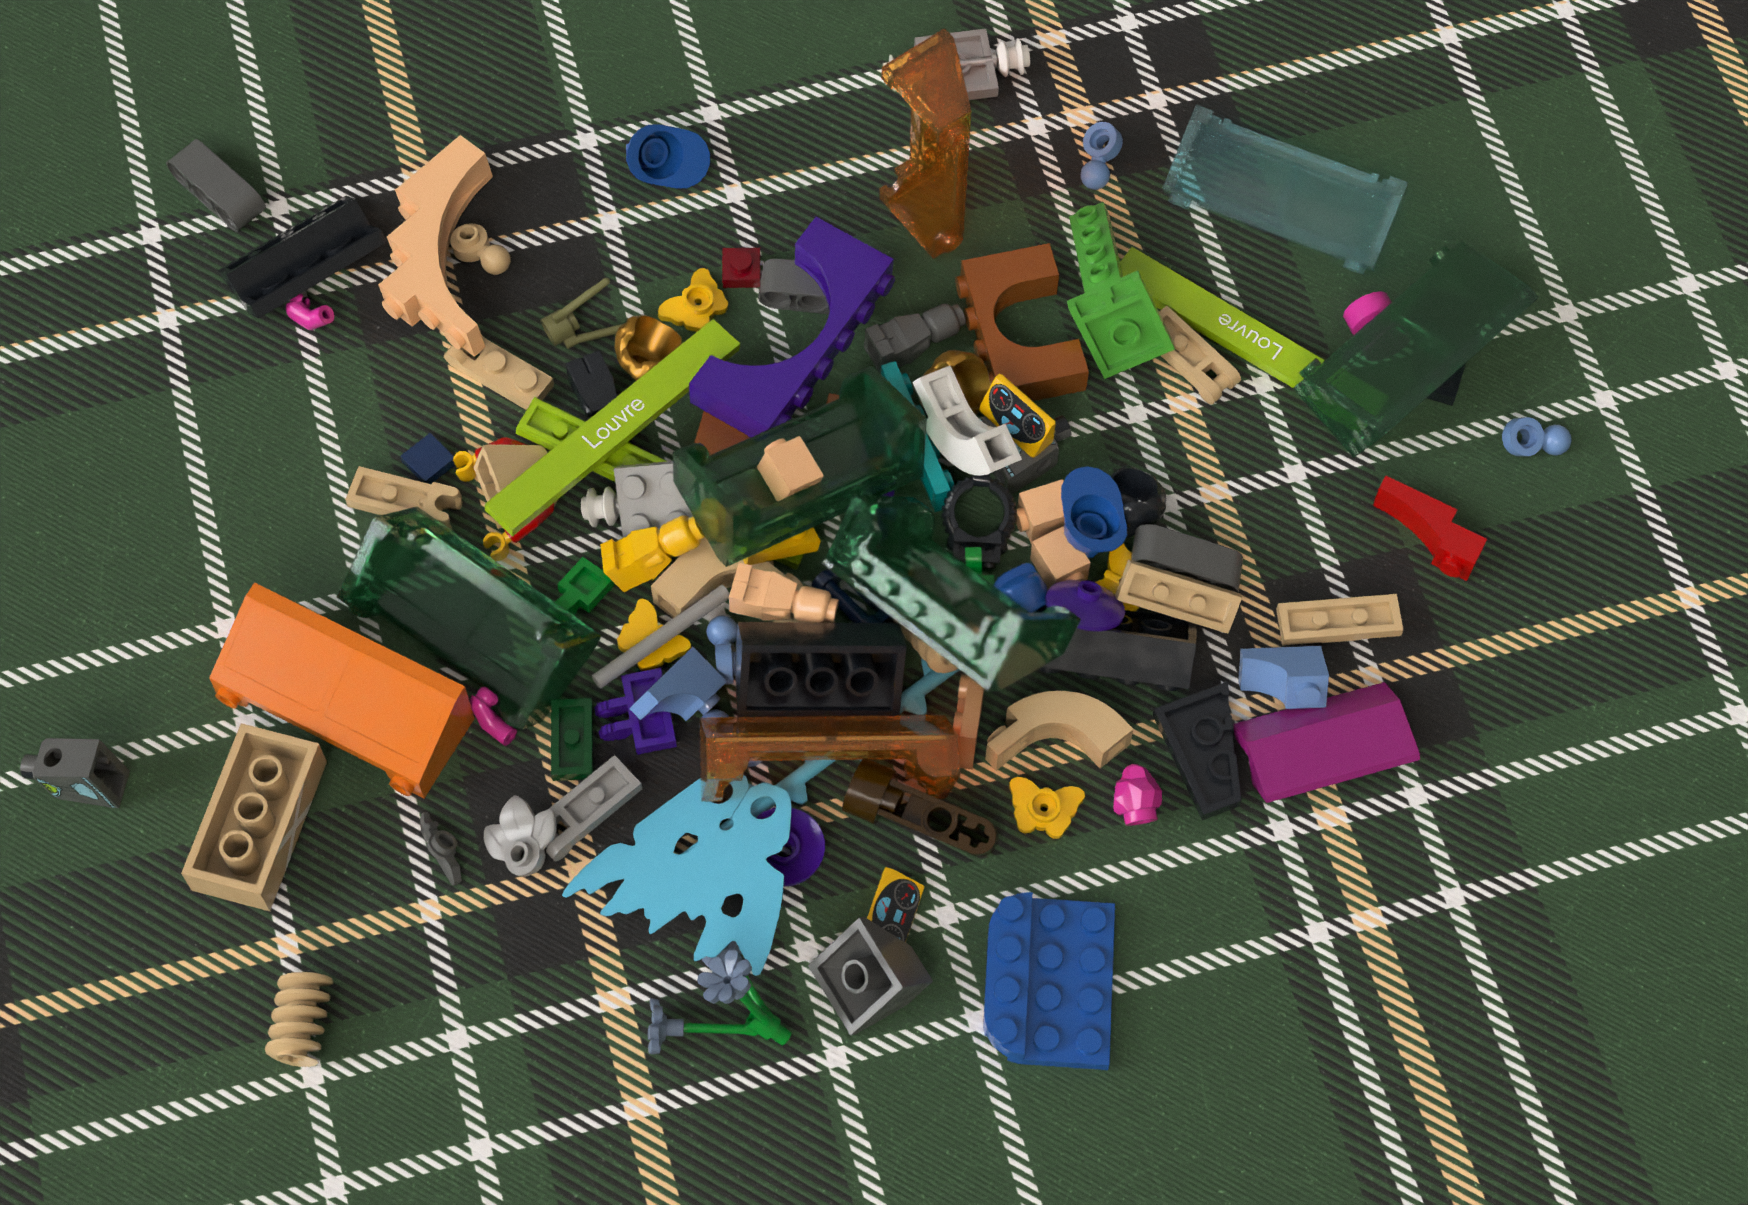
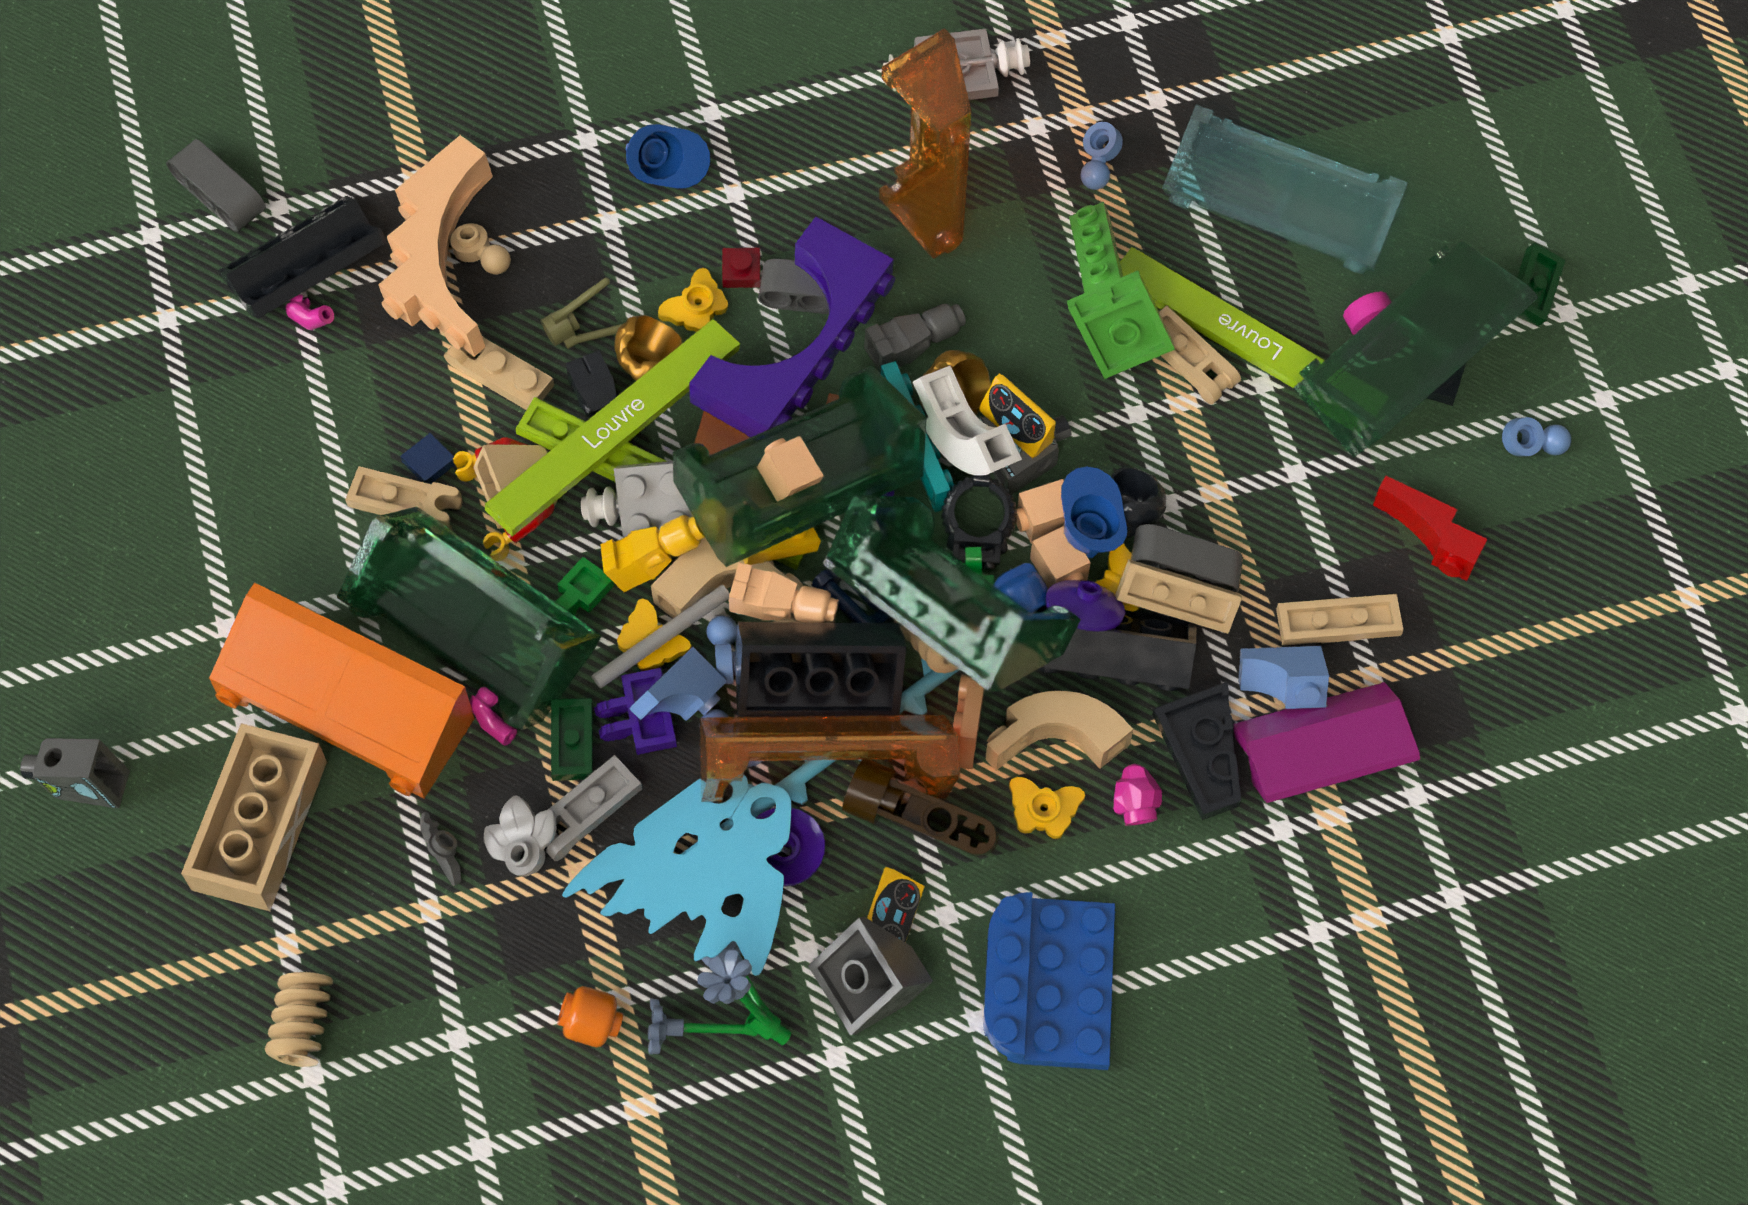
dark orange arch [955,243,1089,401] -> none
none -> orange head [557,986,623,1047]
none -> dark green plate [1507,243,1566,326]

